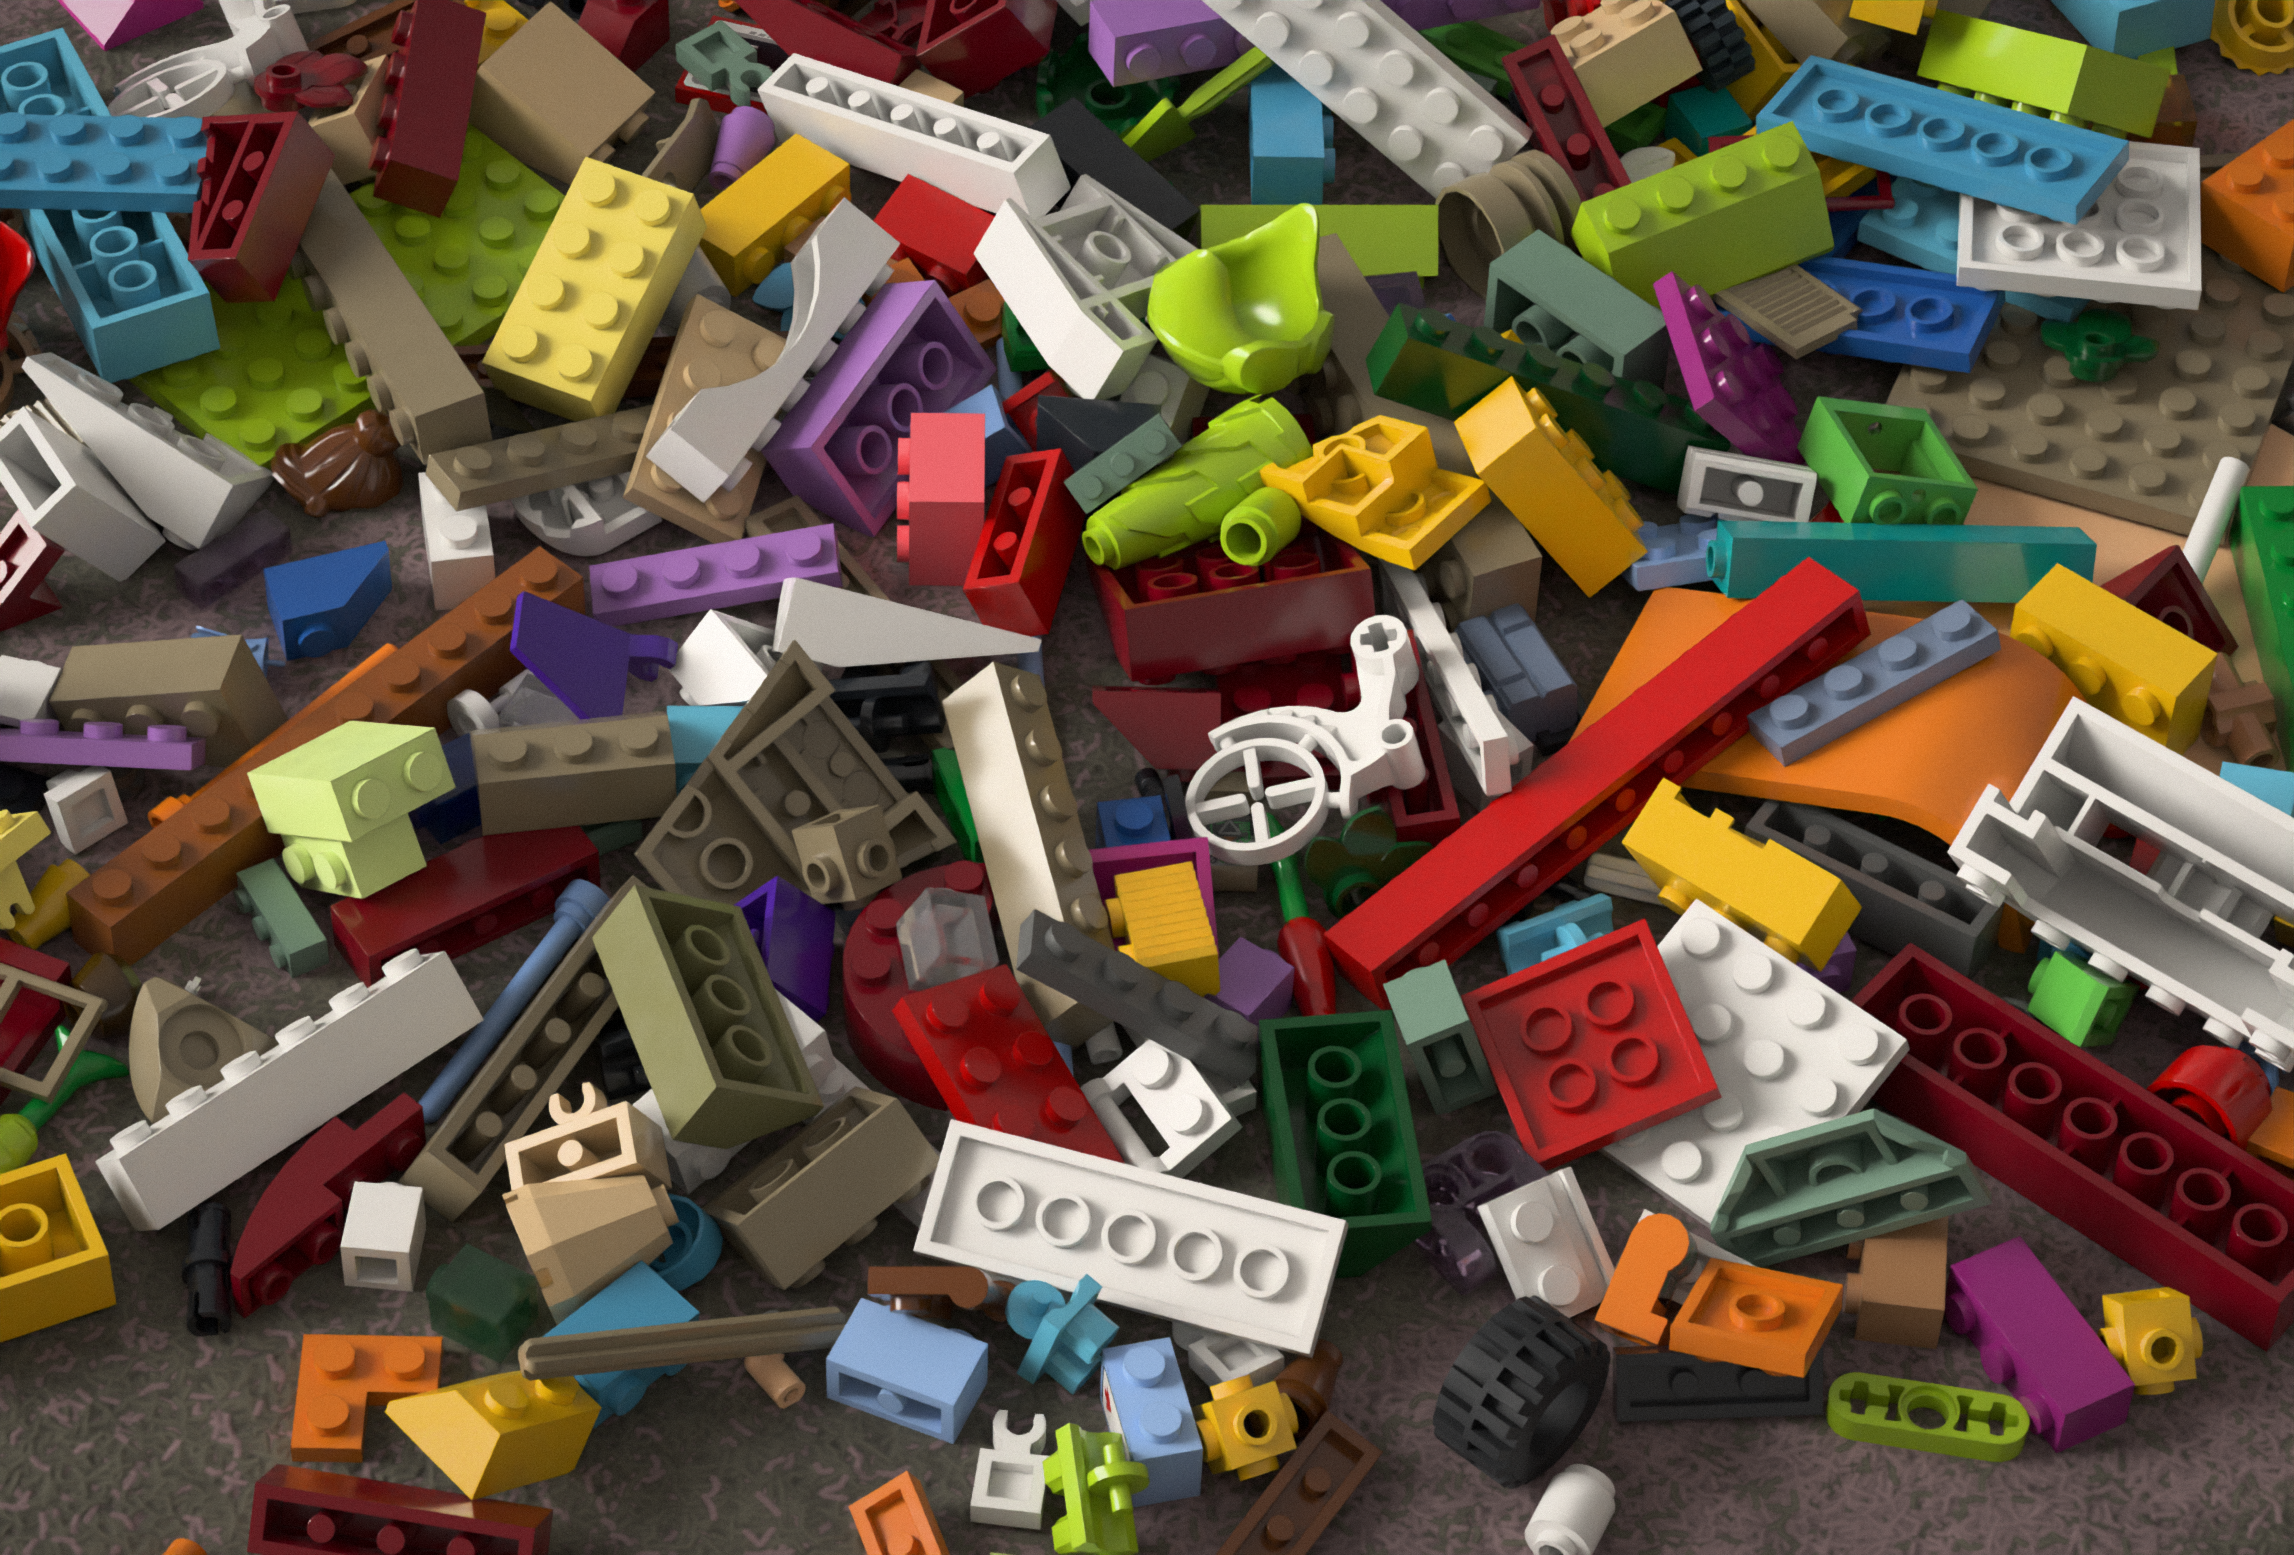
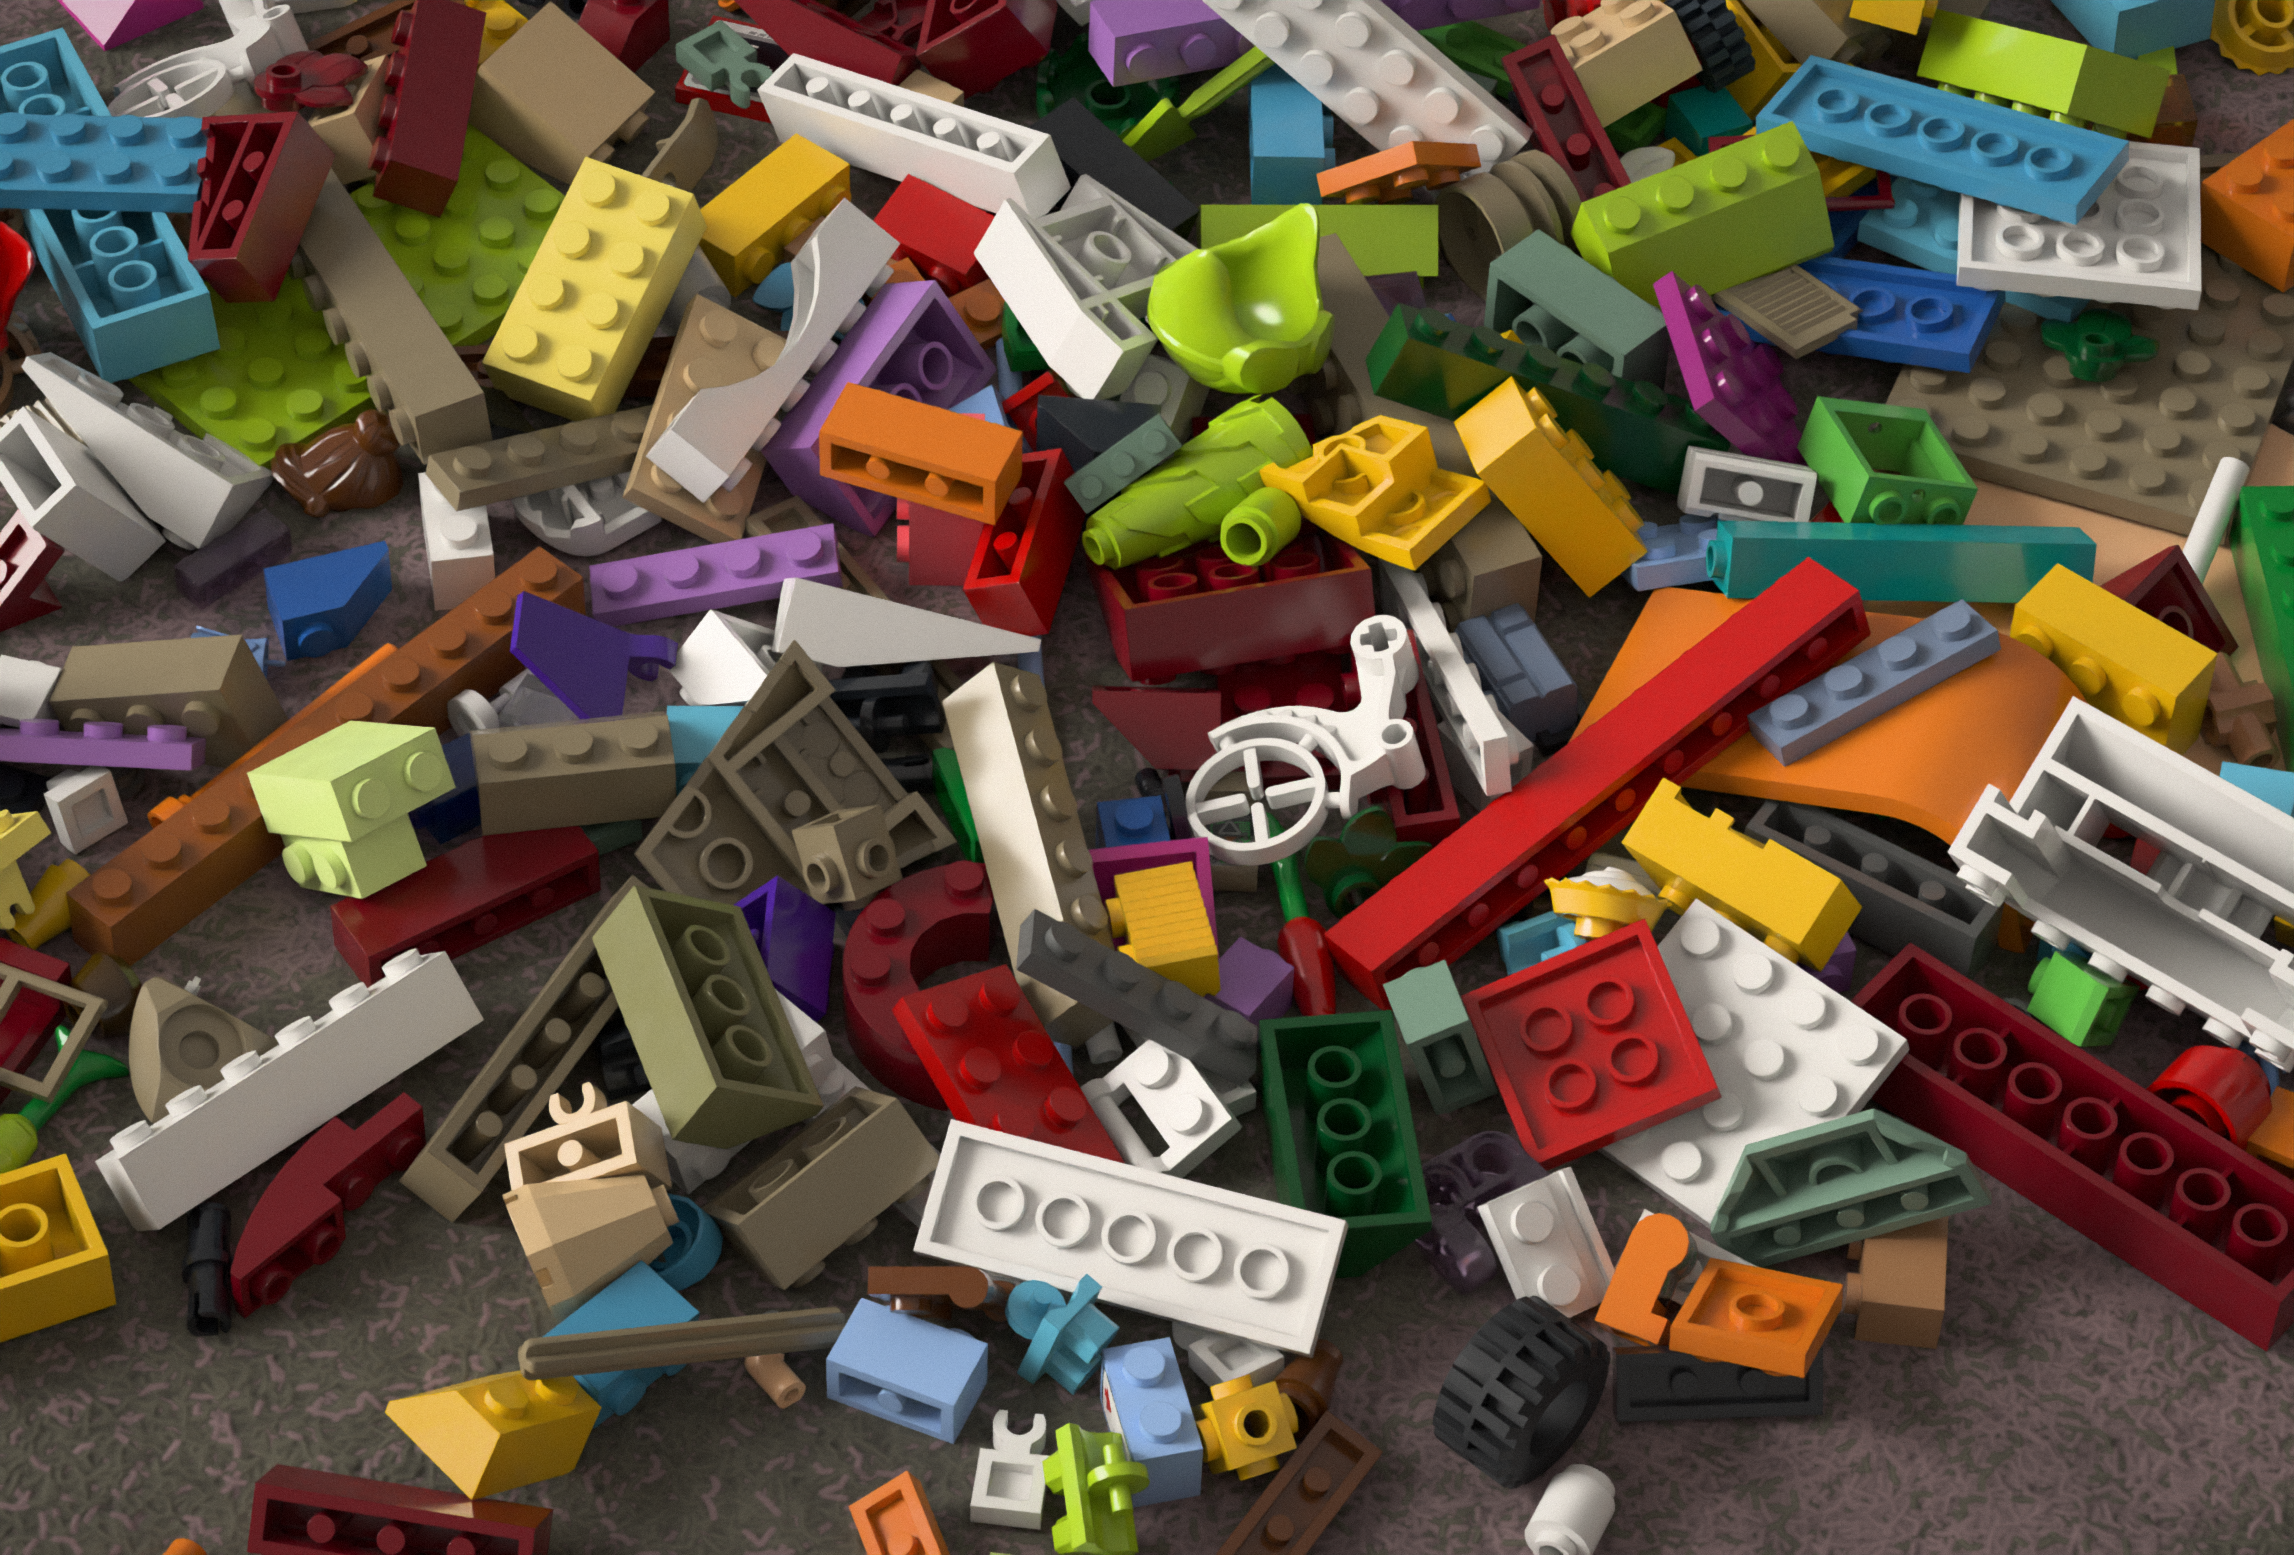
sand green piece [234,858,329,978] -> none
orange plate [290,1334,444,1463] -> none
white brick [340,1181,426,1292] -> none
medium blue piece [418,879,610,1124] -> none
clear green brick [426,1243,539,1364] -> none
medium lavender cone [708,106,775,191] -> none
clear brick [896,887,999,991] -> none
lime beam [1825,1372,2030,1462] -> none
magenta brick [1944,1236,2135,1453] -> none
yellow brick [2097,1287,2203,1395] -> none
none -> orange brick [819,382,1023,526]
none -> orange plate [1316,141,1481,205]
none -> yellow piece [1544,867,1673,941]

